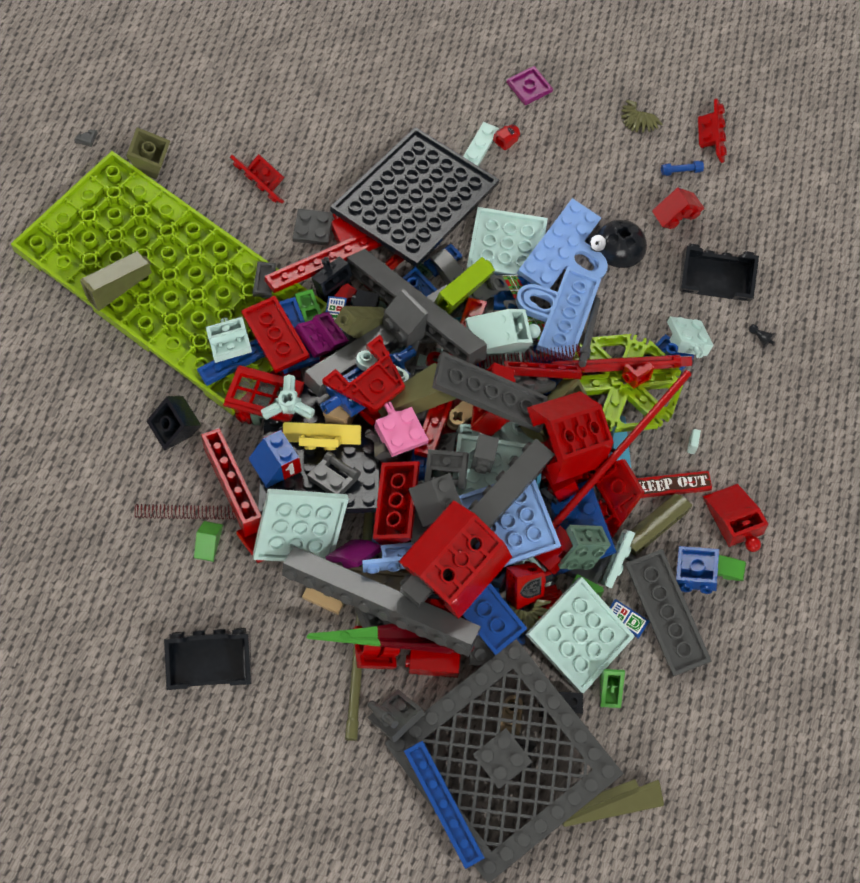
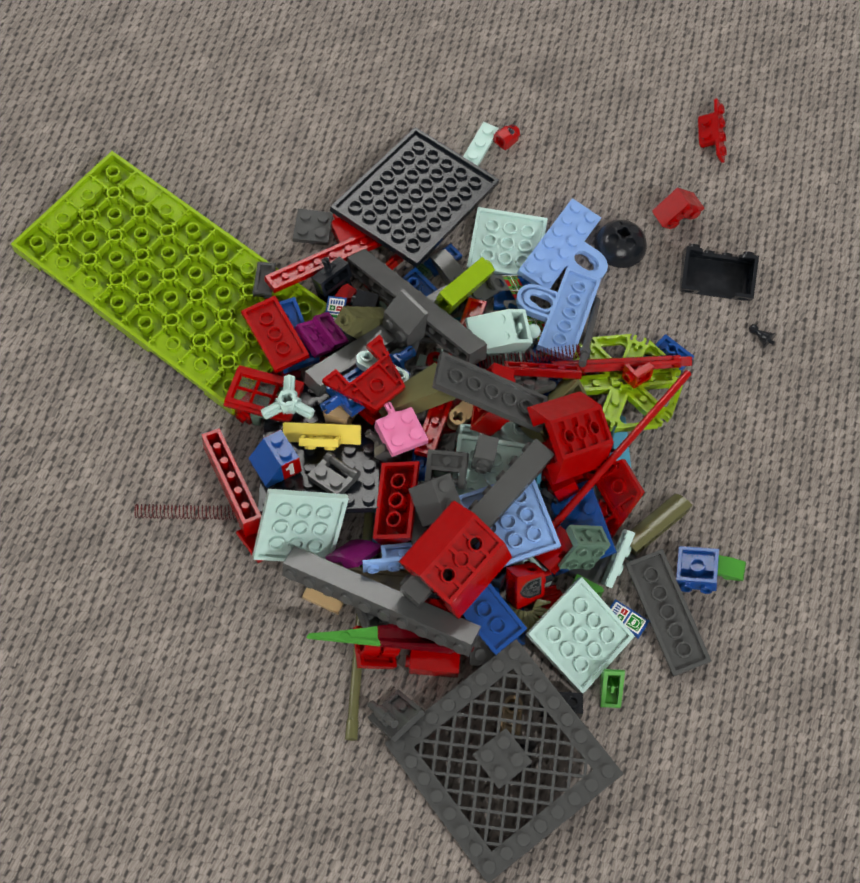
dark grey tile [74,130,98,147] -> none
olive slope [80,251,152,311] -> none
olive slope [126,127,170,179] -> none
black slope [147,396,201,451] -> none
black windscreen [164,628,252,690] -> none
bright green slope [194,521,223,562] -> none
blue tile [197,339,265,386] -> none
light aqua plate [206,317,252,363] -> none
red bracket [230,154,285,204] -> none
bright green slope [295,289,322,322] -> none
blue plate [404,741,485,869] -> none
magenta tile [506,66,553,105] -> none
olive wedge [563,779,664,827] -> none
piece [586,234,606,252] -> none
olive hair [621,100,663,133] -> none
tile [637,471,712,498] -> none
blue bar [661,161,704,176] -> none
light aqua plate [667,316,714,358] -> none
light aqua tile [687,429,701,454] -> none
red slope [703,484,768,552] -> none

